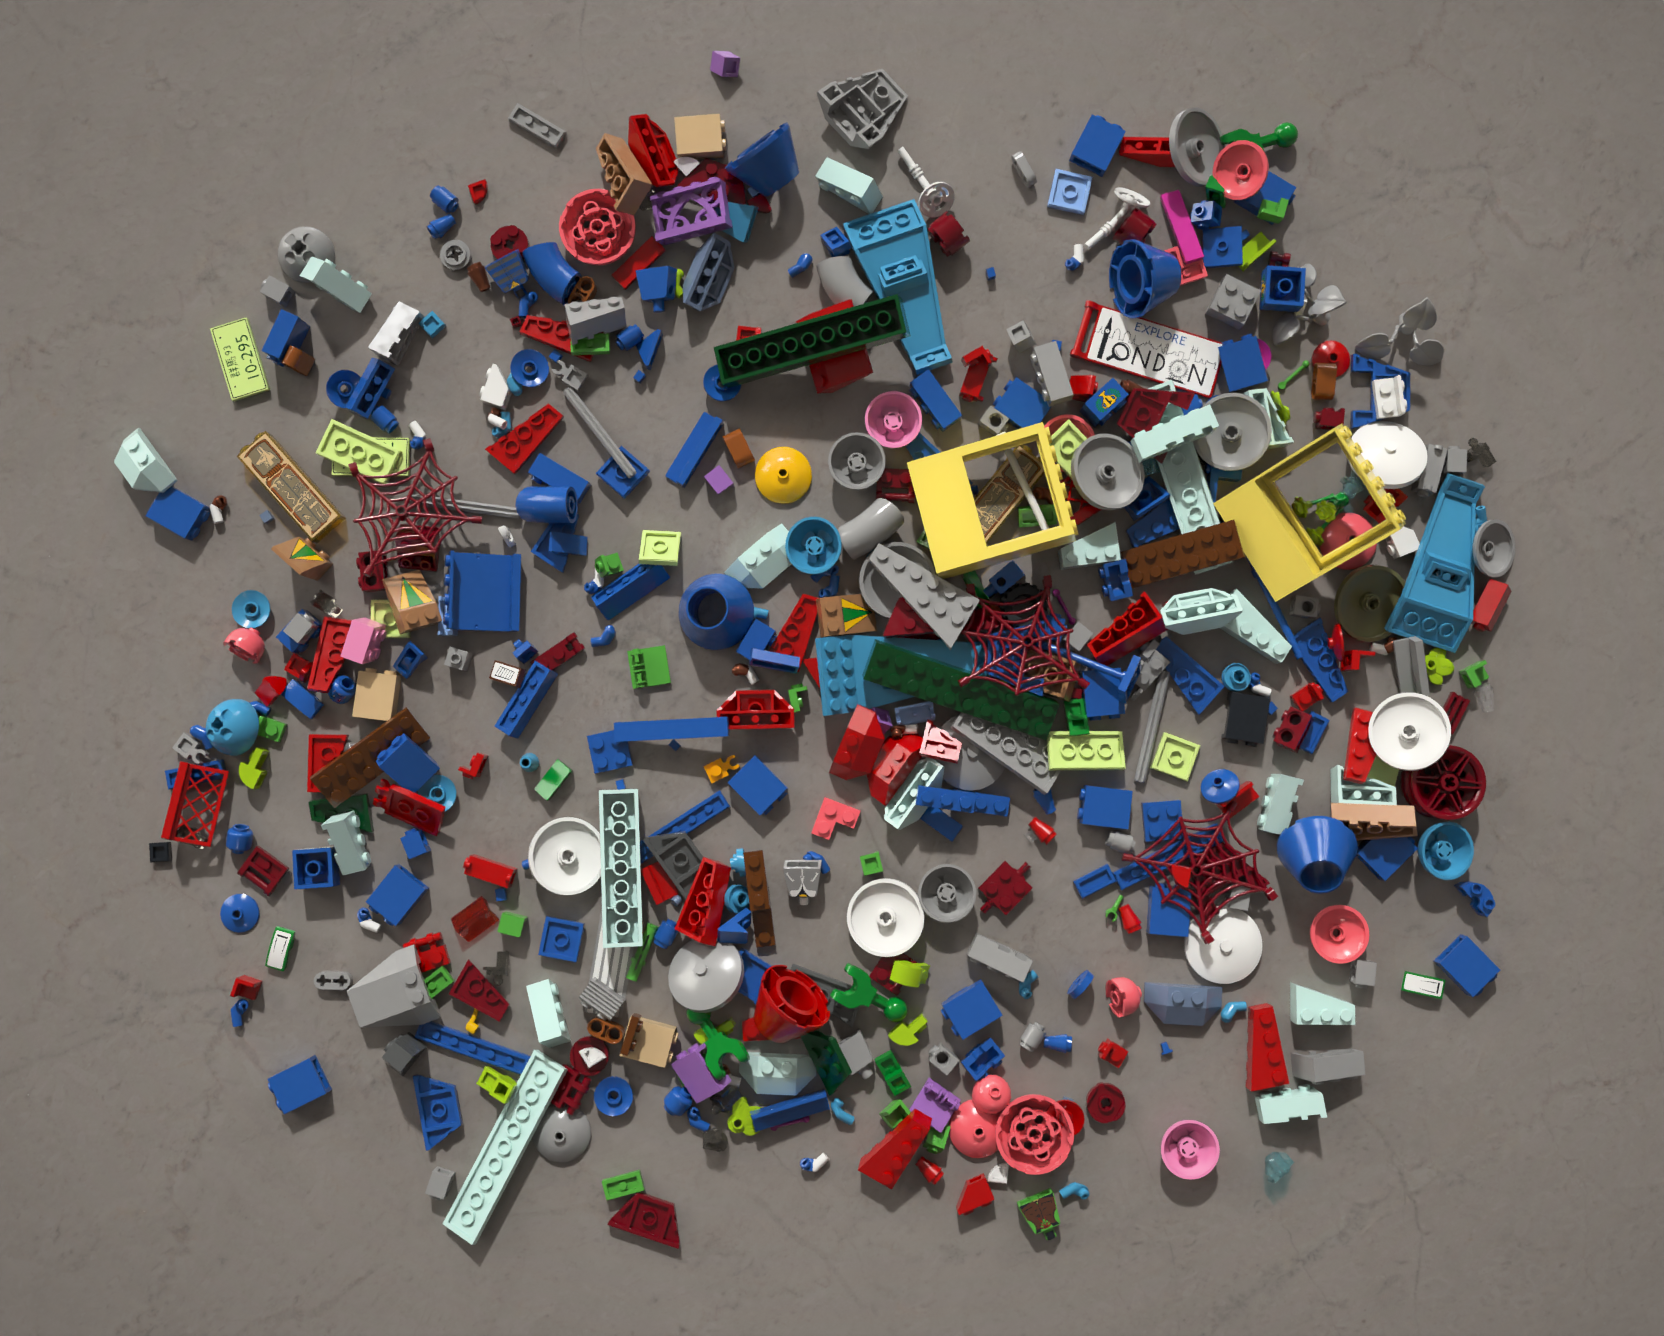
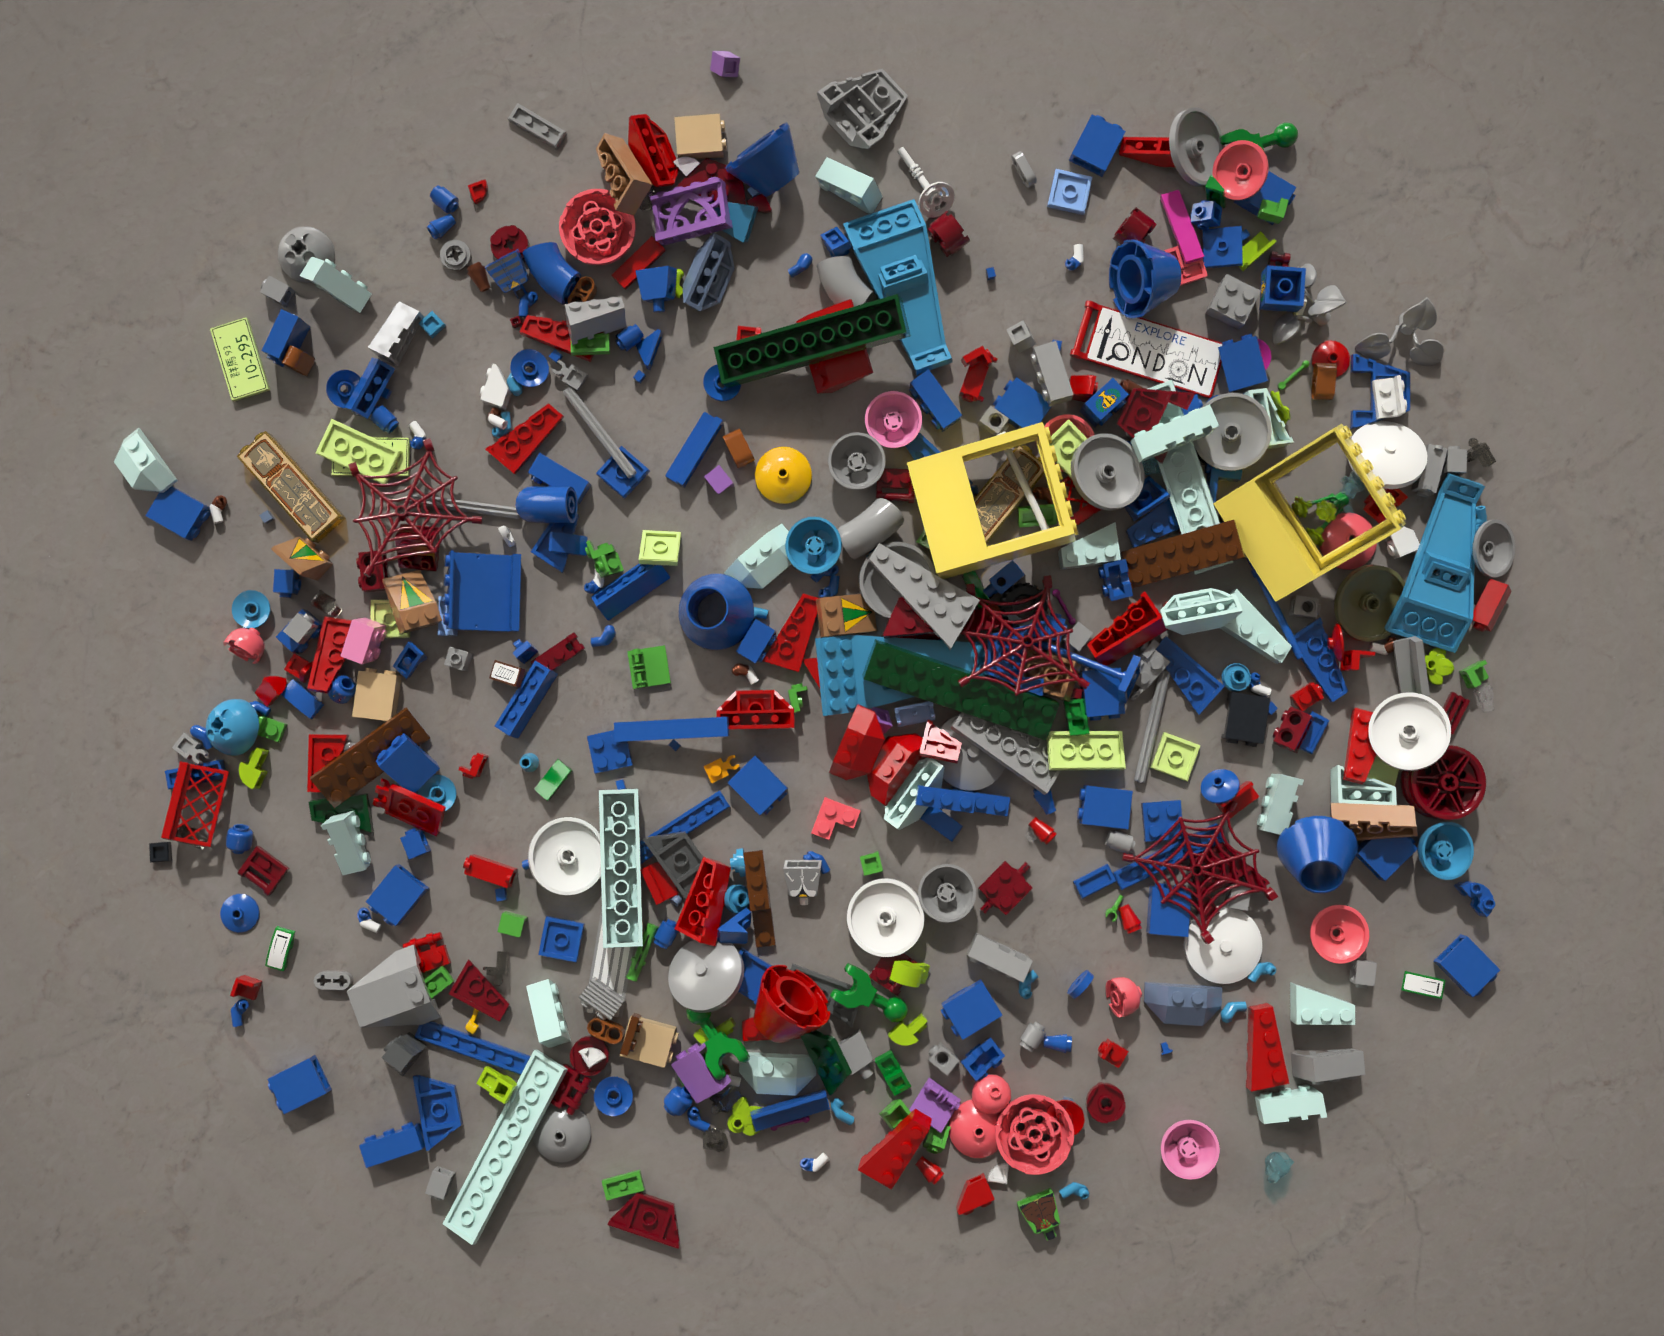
blue brick [292,846,340,889] -> none
clear red panel [451,896,499,942] -> none
piece [749,648,800,674] -> none
arm [891,724,918,739] -> none
white dish [1084,187,1150,250] -> none
red tile [1171,865,1192,888] -> none
dark red brick [1313,408,1345,430] -> none
none -> blue brick [273,569,301,598]
none -> blue brick [359,1122,425,1168]
none -> bright green bracket [585,540,617,561]
none -> dark azure arm [1247,962,1277,983]

